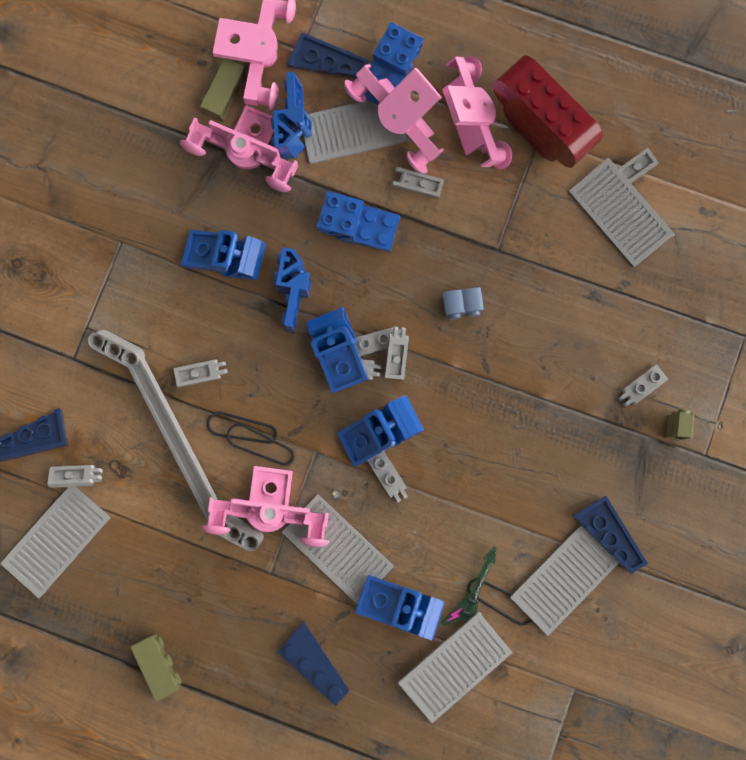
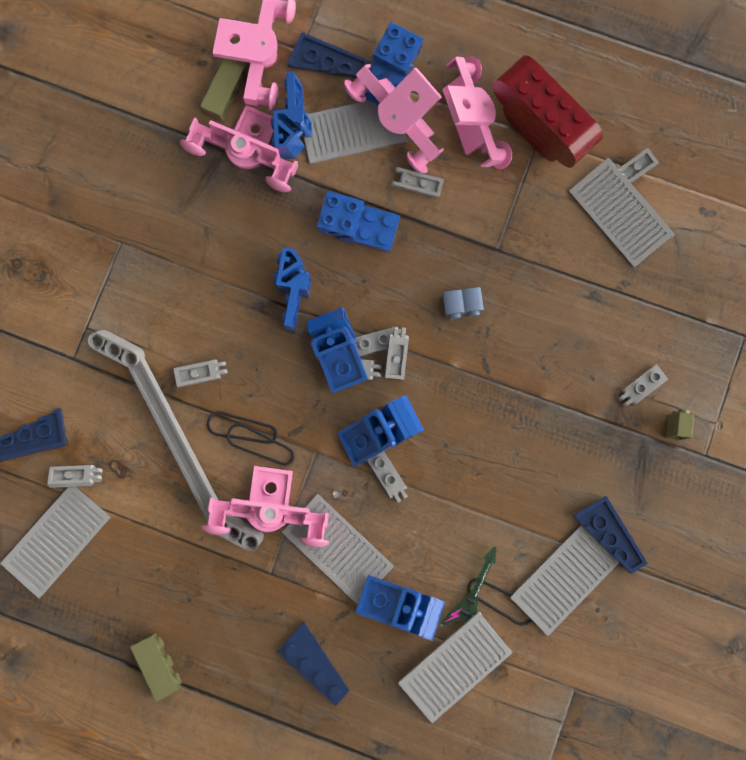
blue piece [181,230,266,280] -> none

